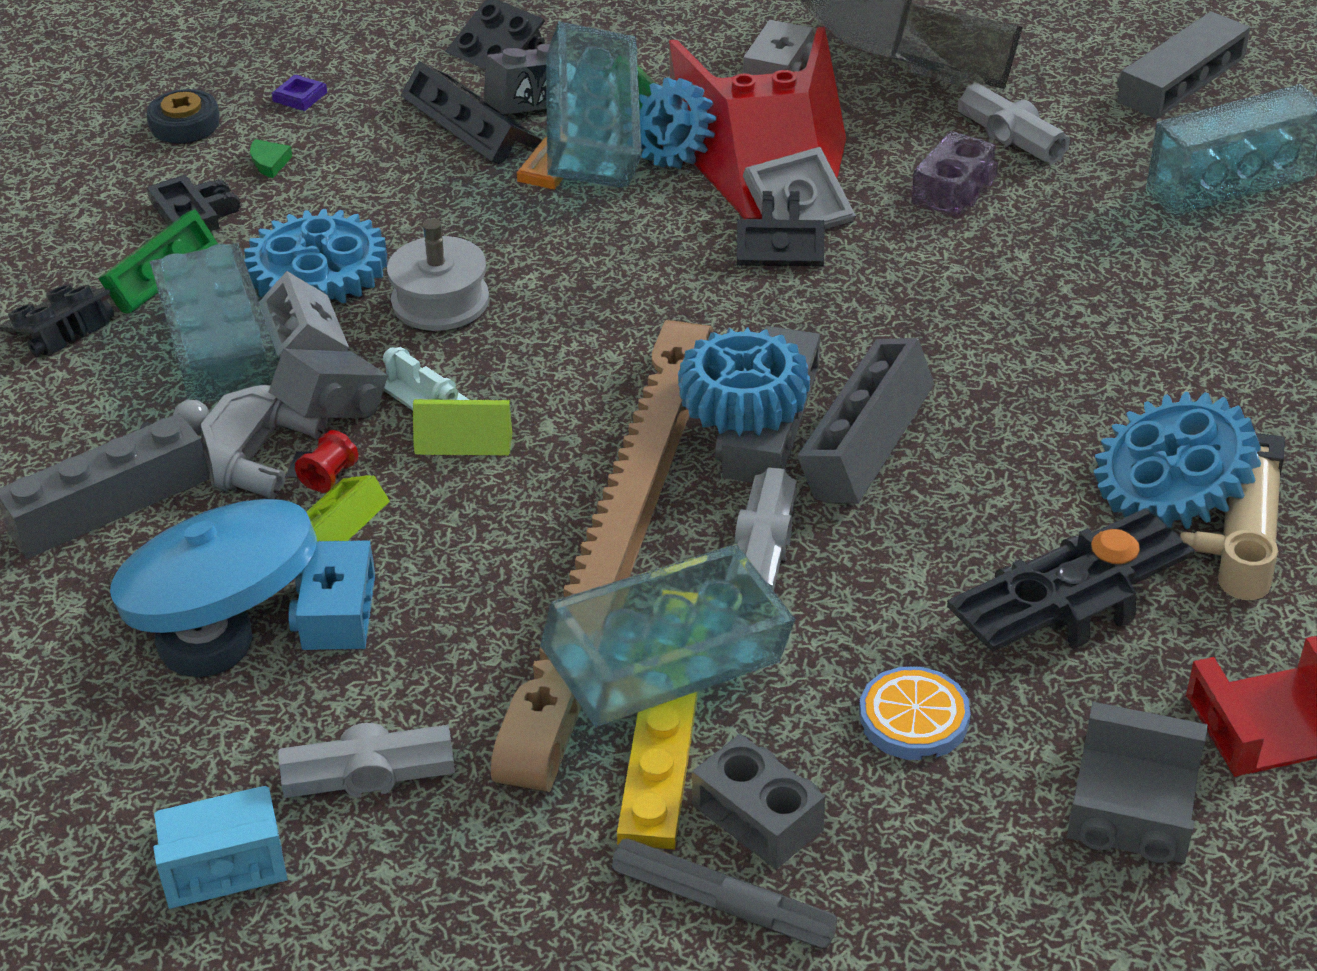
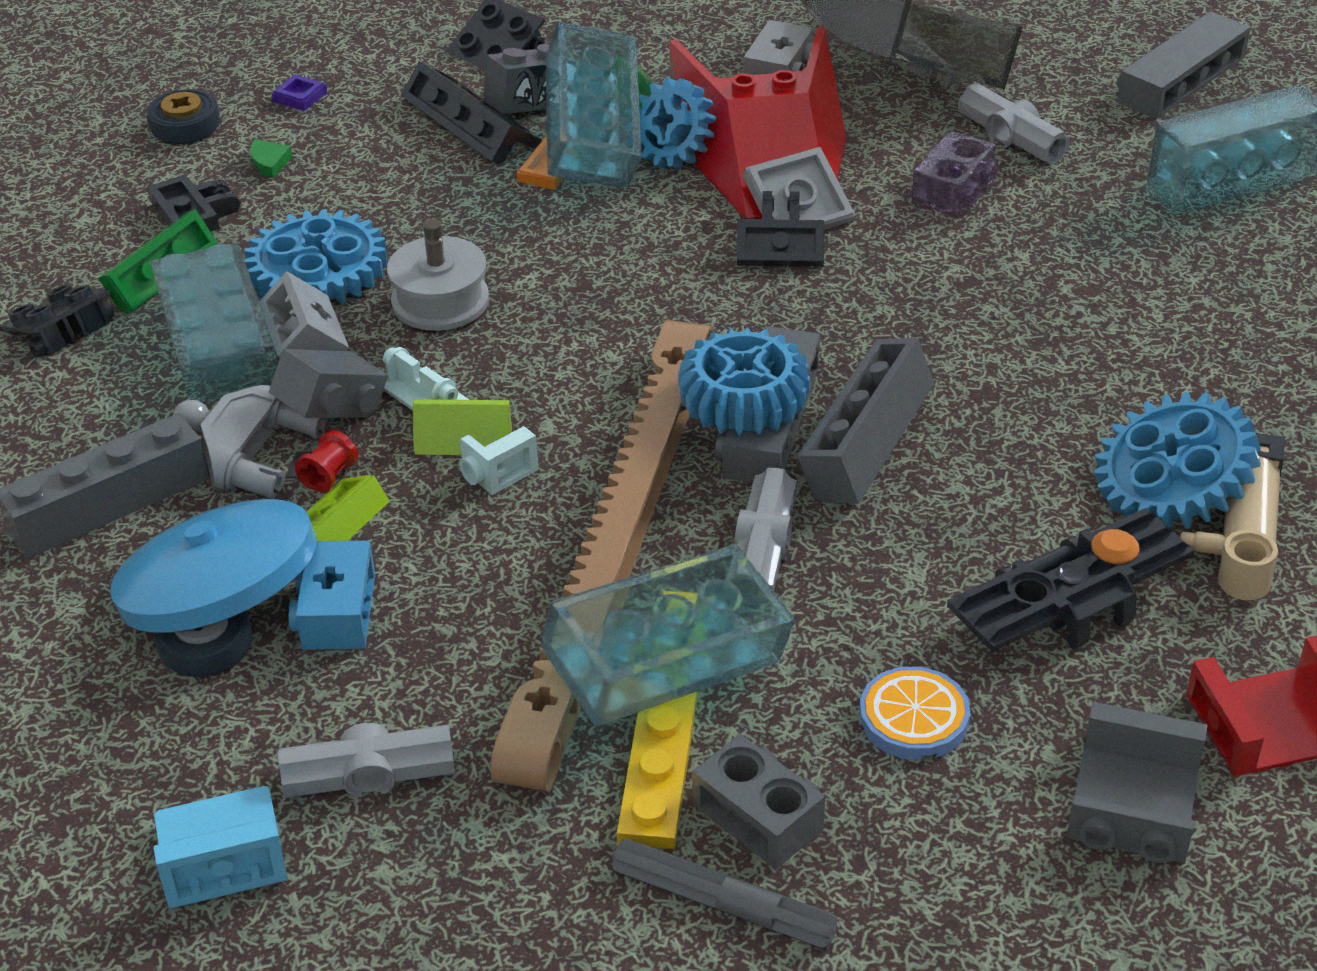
none -> light aqua bracket [459,426,539,495]

